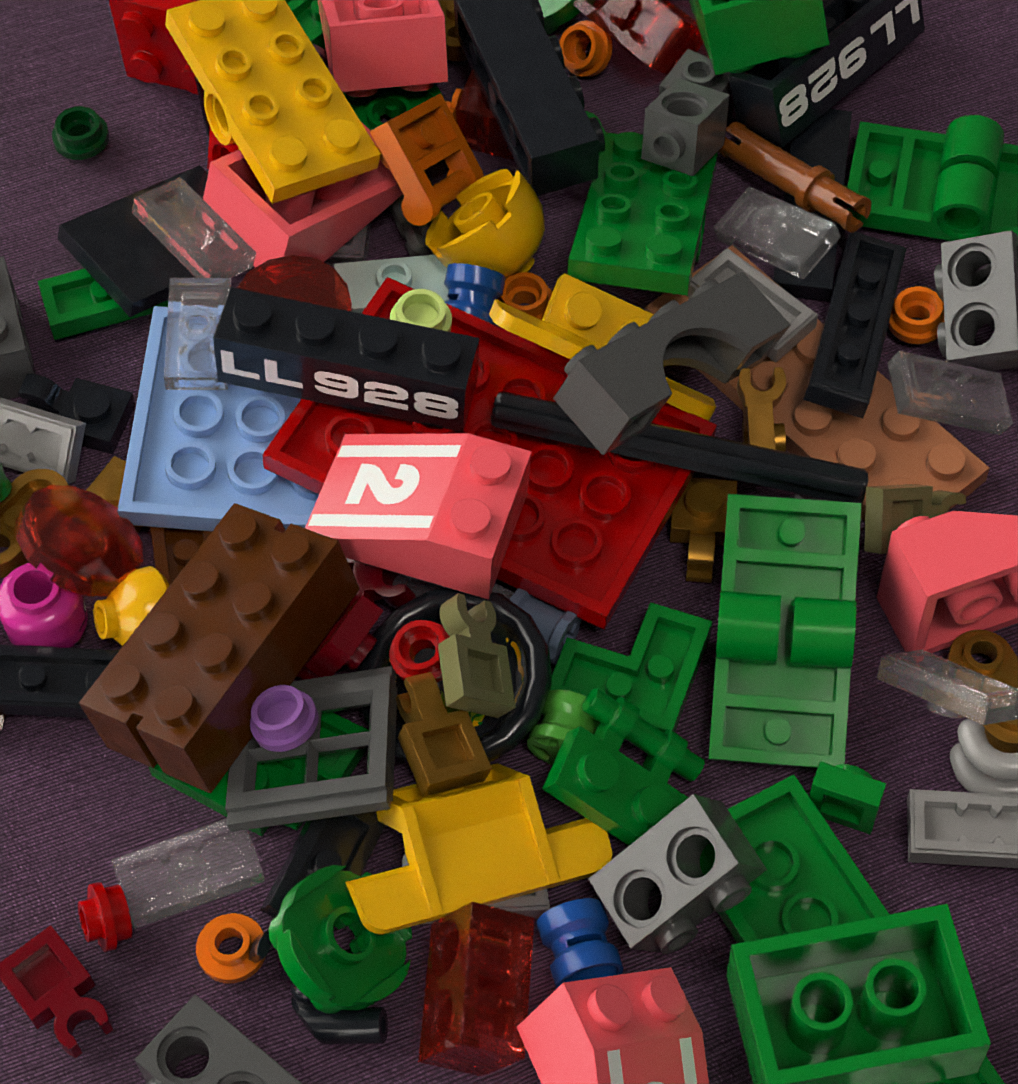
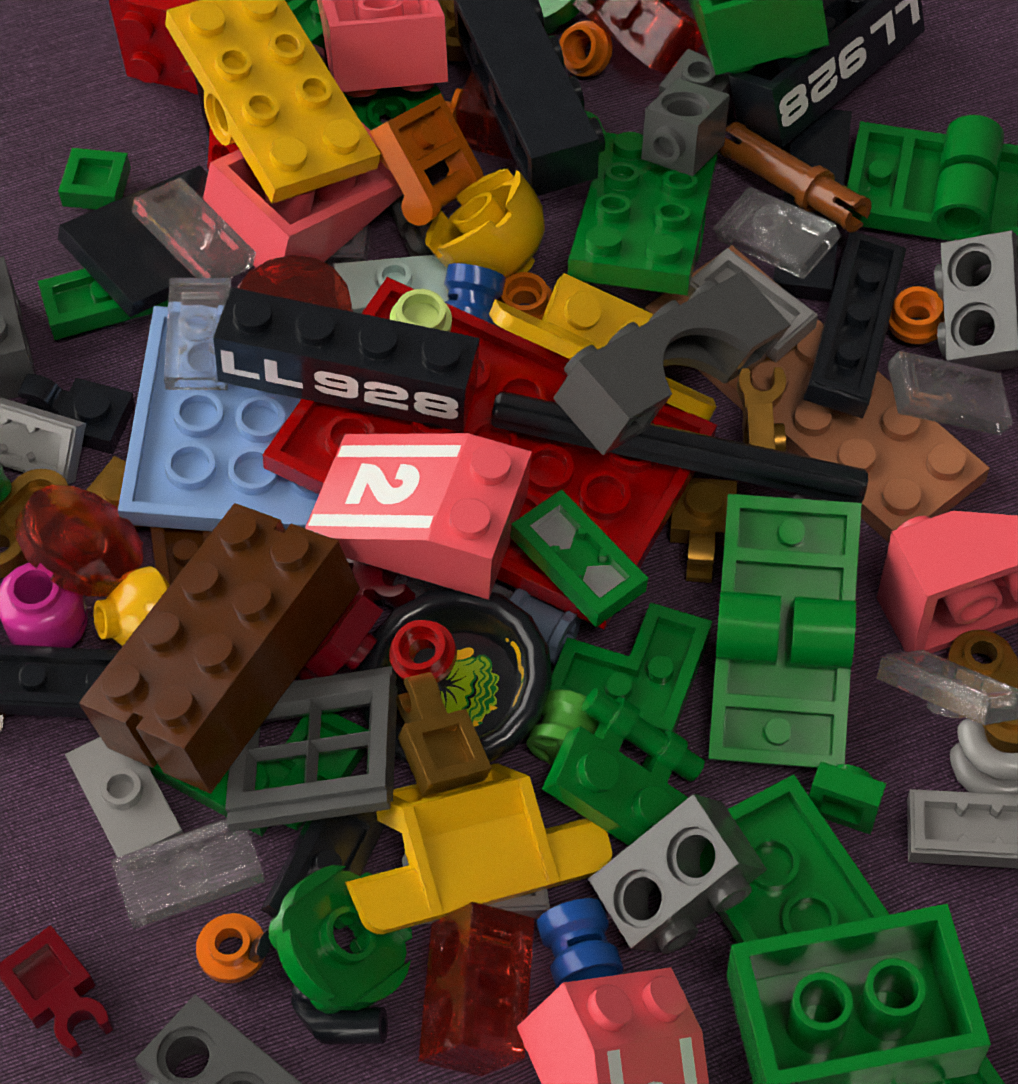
dark green plate [52,106,109,160] -> none
red plate [78,882,132,952] -> none
medium lavender plate [250,685,319,752] -> none
olive plate [438,593,516,718] -> none
olive plate [864,484,966,554] -> none
none -> green plate [58,148,131,210]
none -> light grey plate [65,737,185,871]
none -> green piece [510,489,649,627]

